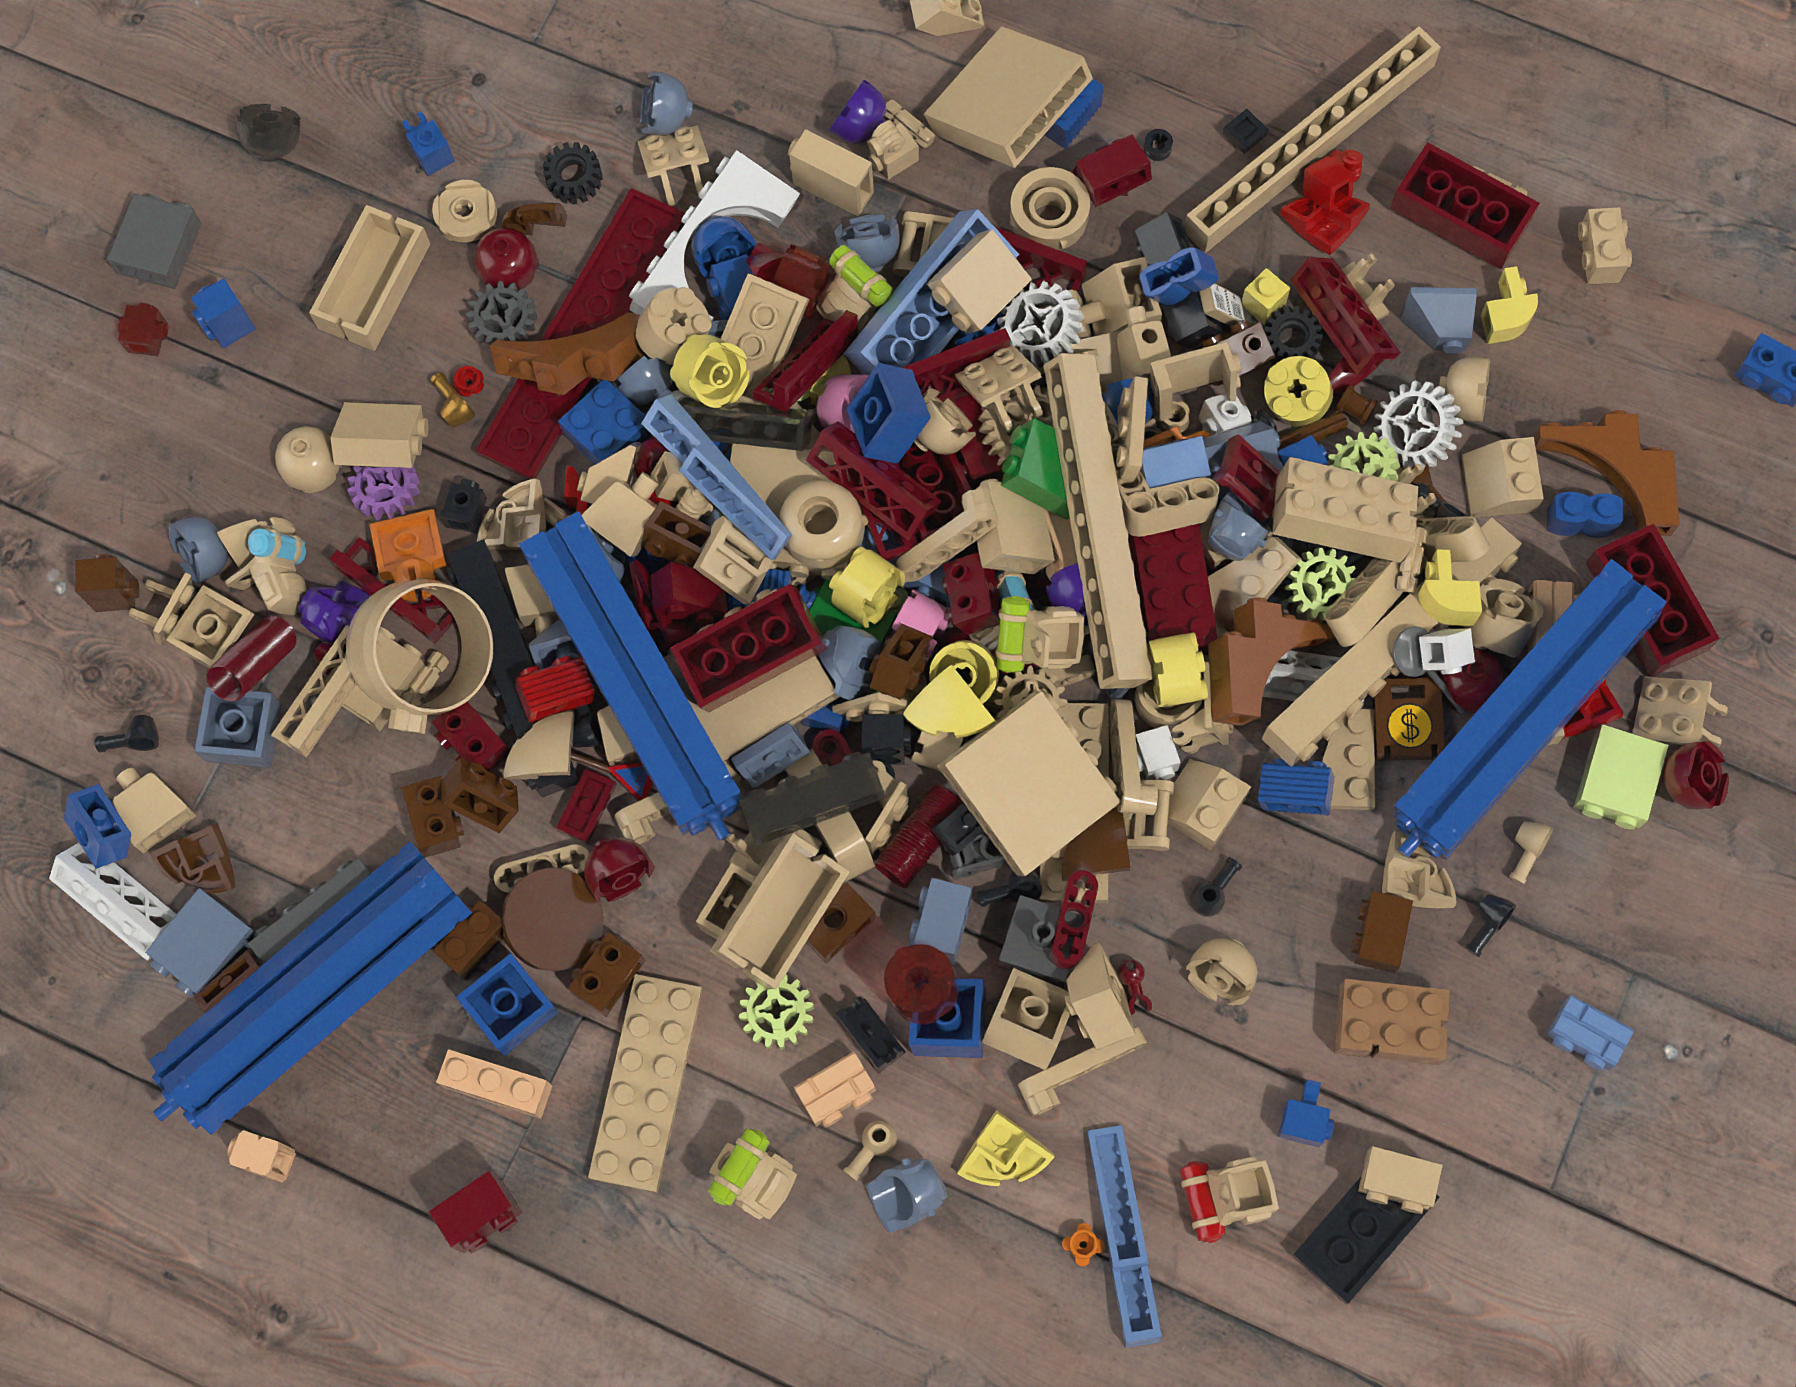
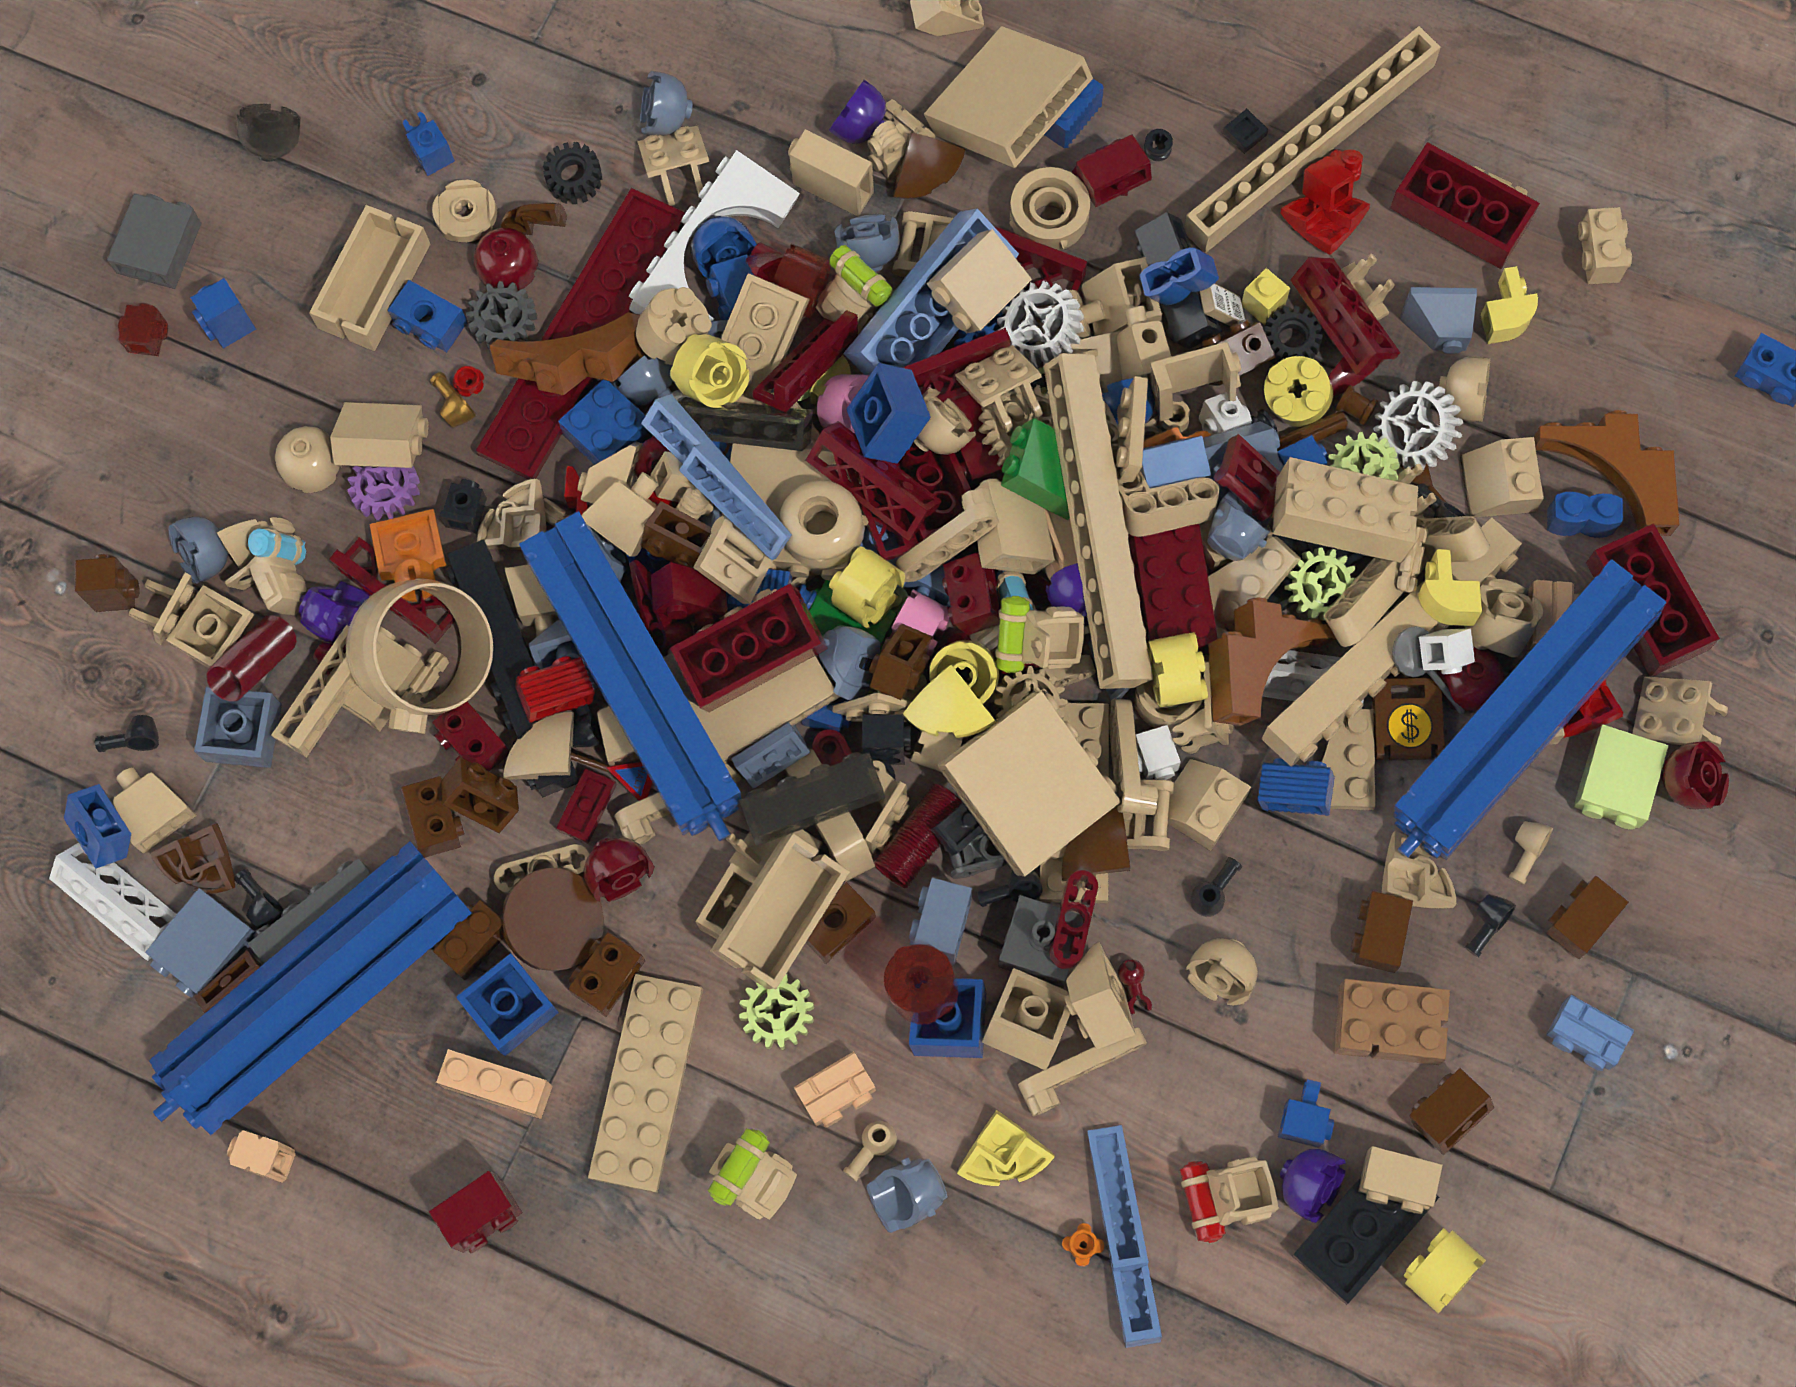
black hinge [836,996,906,1073] -> none
none -> black bar [234,869,284,929]
none -> blue brick [388,280,468,353]
none -> reddish brown brick [892,132,965,199]
none -> dark purple cylinder [1280,1149,1346,1223]
none -> light yellow brick [1403,1228,1486,1314]
none -> reddish brown brick [1409,1068,1494,1155]
none -> reddish brown brick [1546,876,1629,960]

